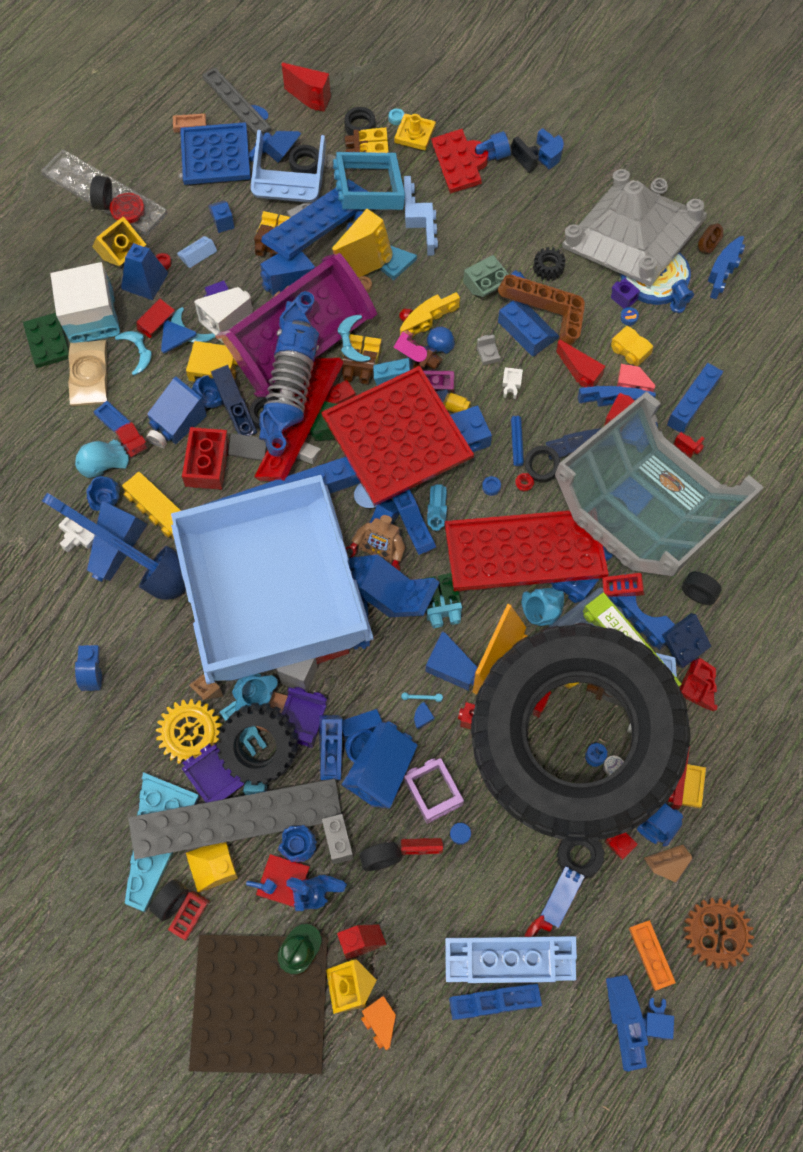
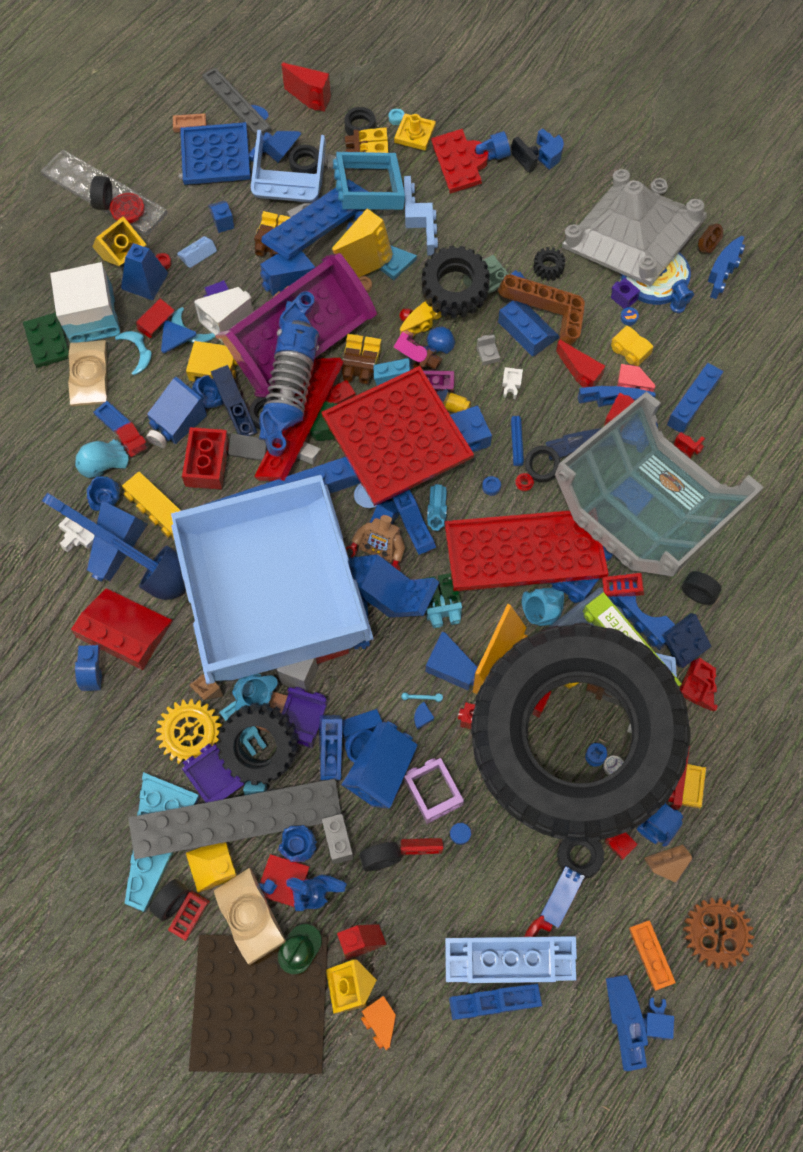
medium azure piece [338,315,370,362] -> none
none -> red slope [71,588,173,670]
none -> tan slope [214,868,286,965]
none -> black tyre [421,246,490,318]

